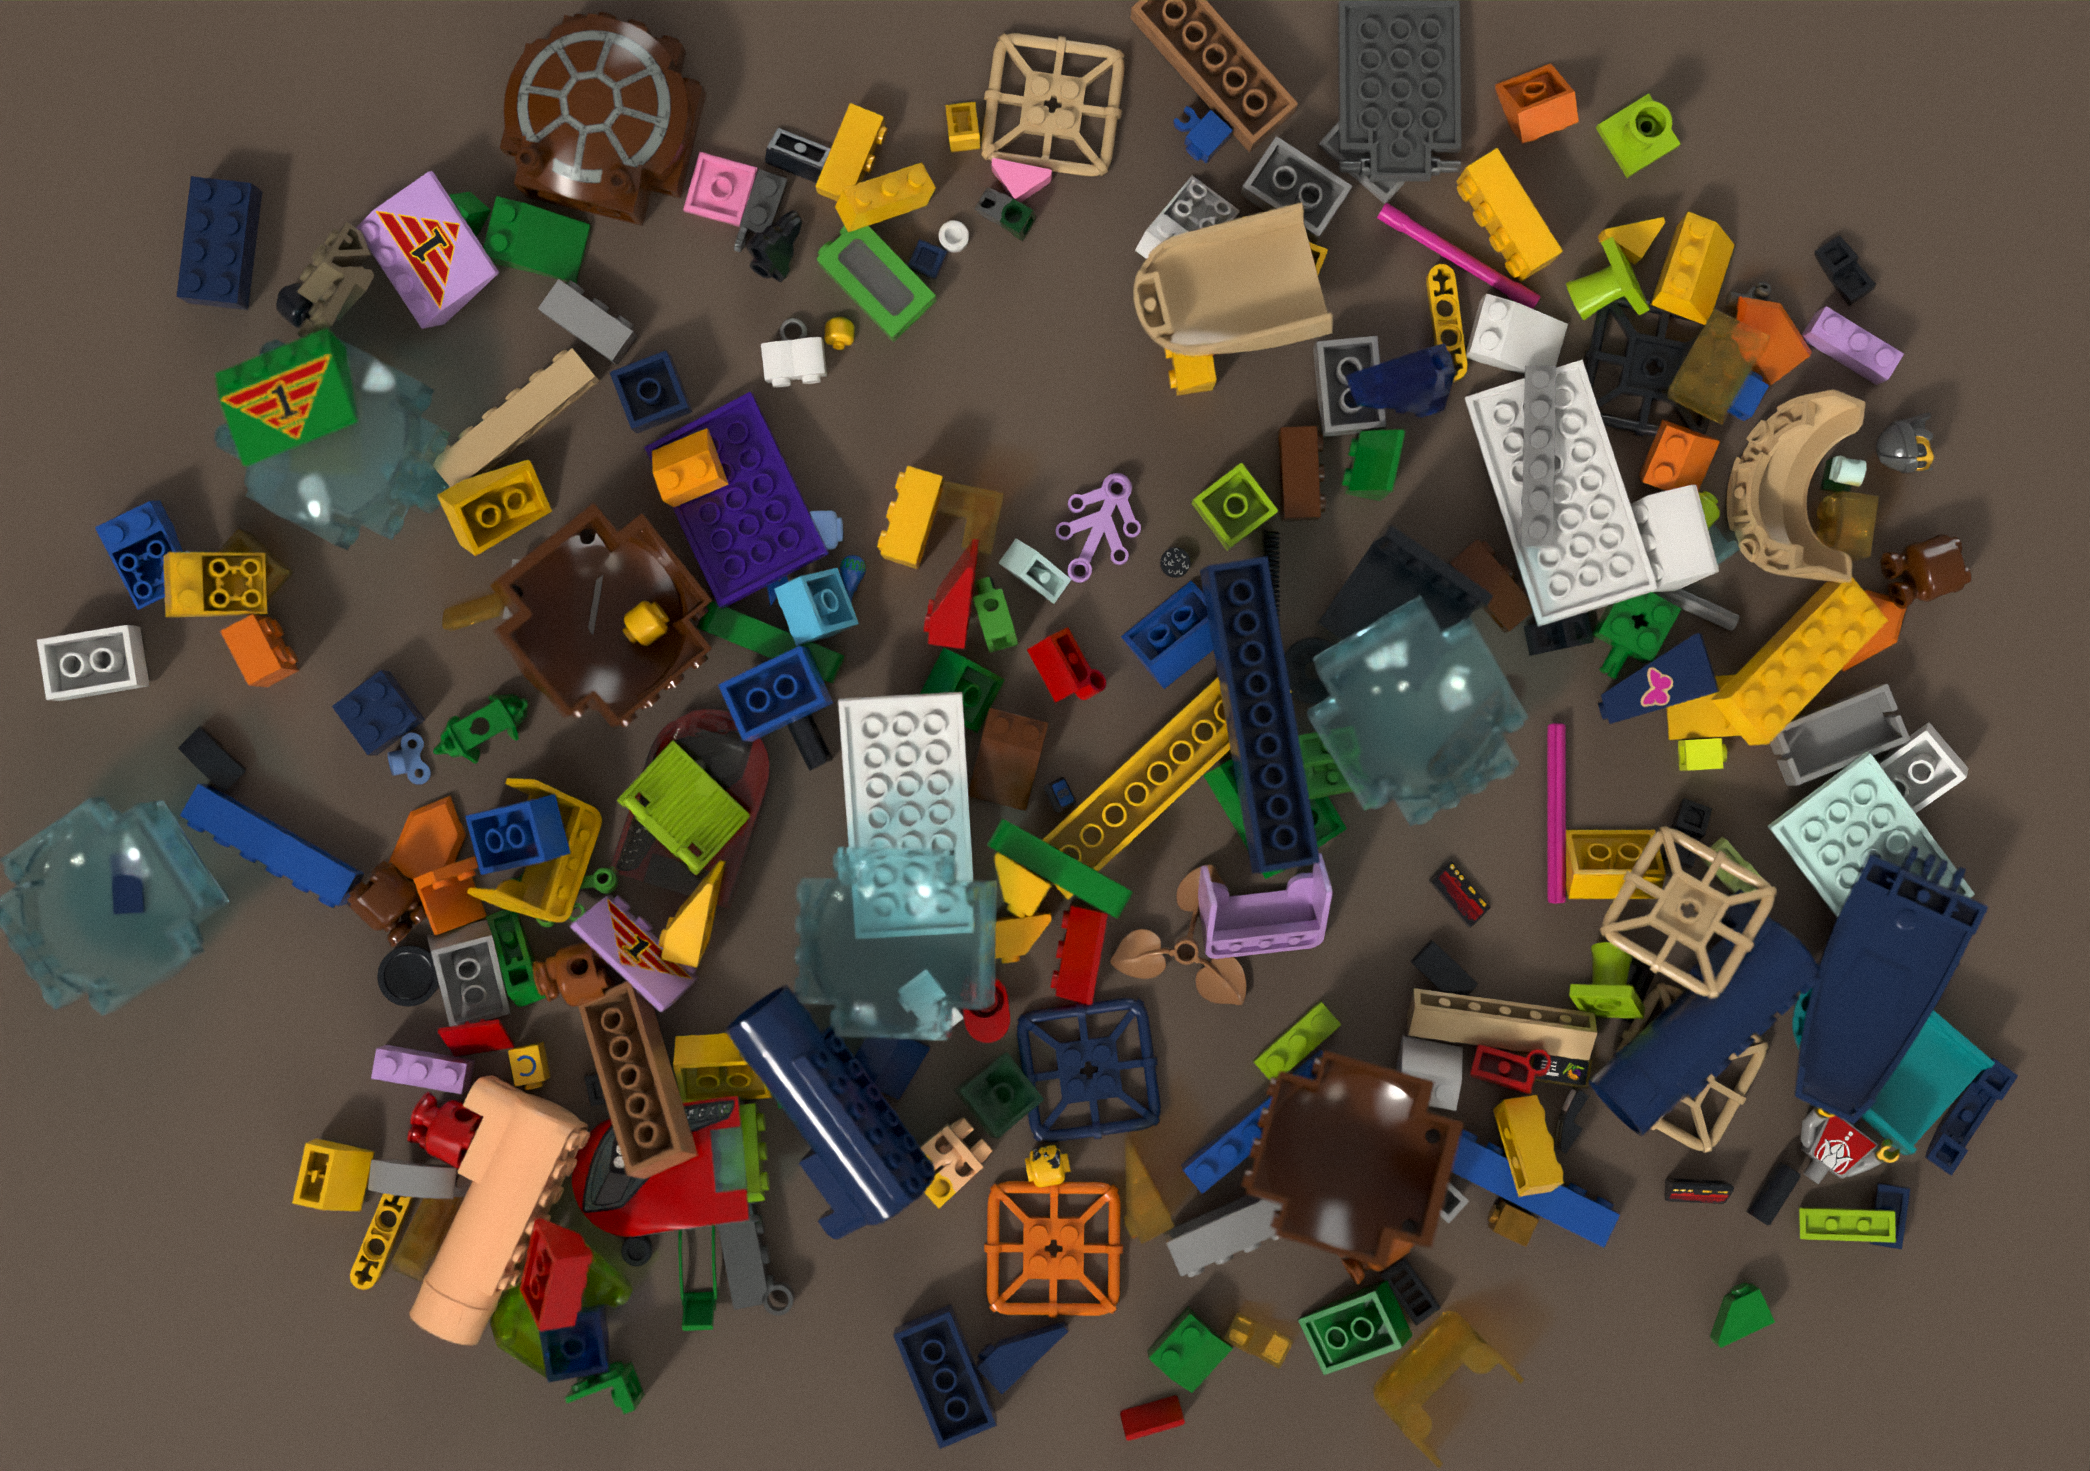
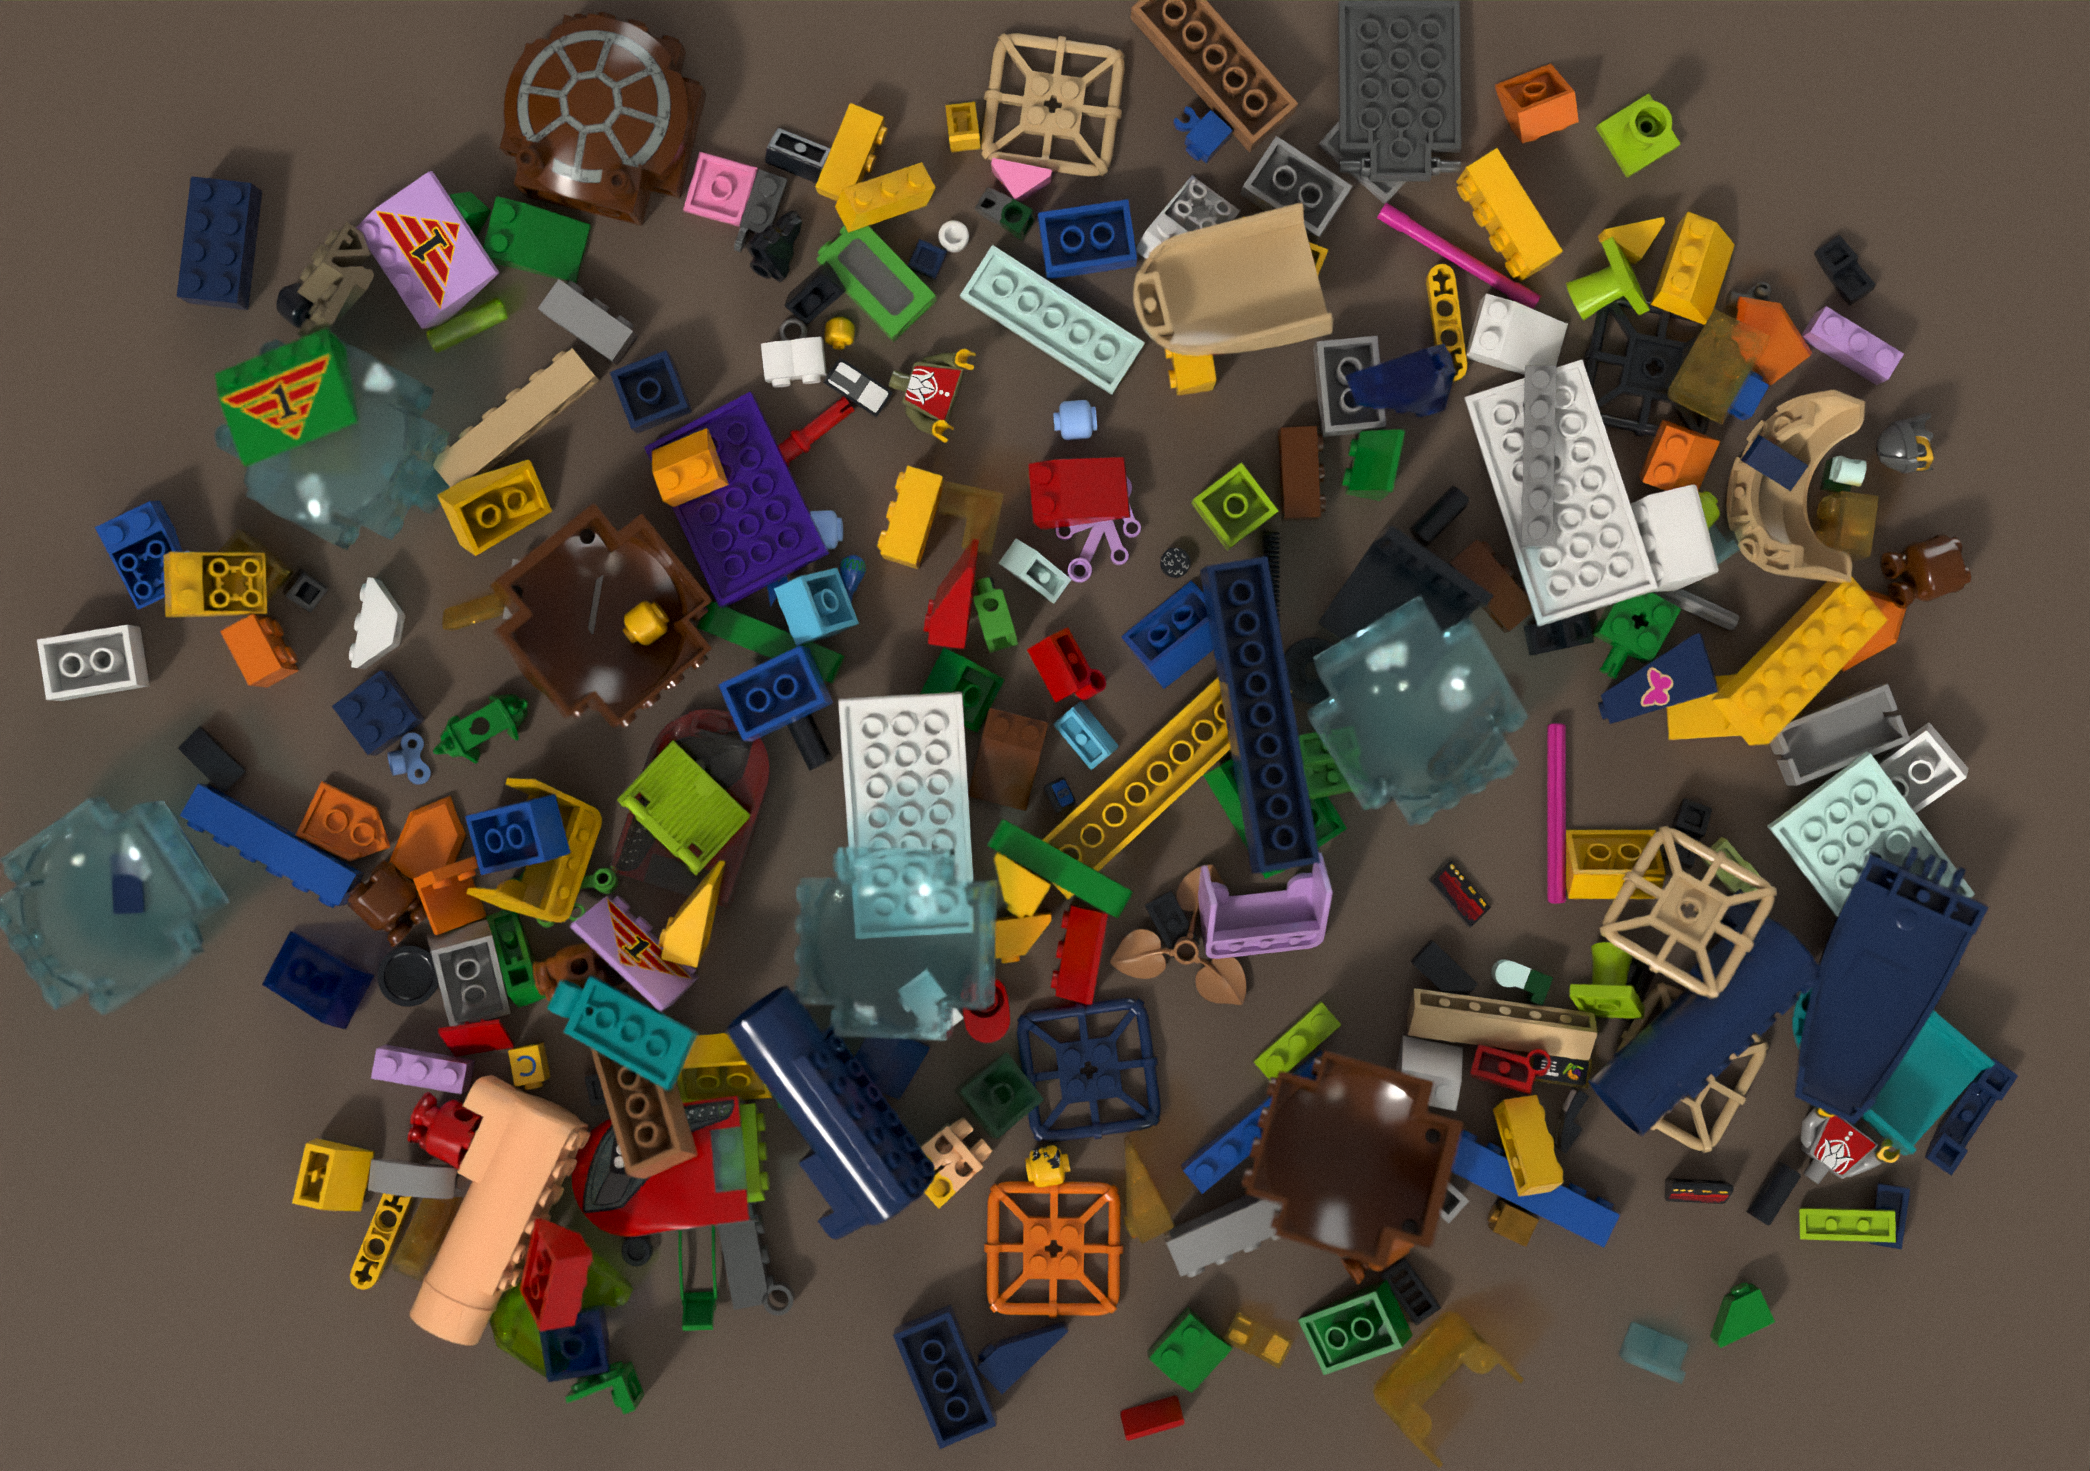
neon yellow brick [1678,738,1727,771] -> none
none -> clear blue slope [262,931,375,1029]
none -> black slope [283,568,329,613]
none -> orange tile [295,781,391,862]
none -> white slope [349,577,405,669]
none -> clear neon green piece [425,296,509,354]
none -> teal hinge [547,975,698,1090]
none -> red pin [778,396,855,468]
none -> black slope [784,261,846,325]
none -> slope [823,357,893,418]
none -> torso [889,349,976,443]
none -> light aqua plate [960,245,1145,395]
none -> red slope [1028,457,1130,530]
none -> blue brick [1038,199,1137,280]
none -> light blue head [1053,400,1097,440]
none -> medium azure slope [1053,701,1119,770]
none -> black plate [1145,890,1200,958]
none -> black brick [1409,485,1469,547]
none -> leg [1491,959,1553,1006]
none -> clear light blue panel [1618,1322,1688,1384]
none -> dark blue tile [1741,435,1808,491]

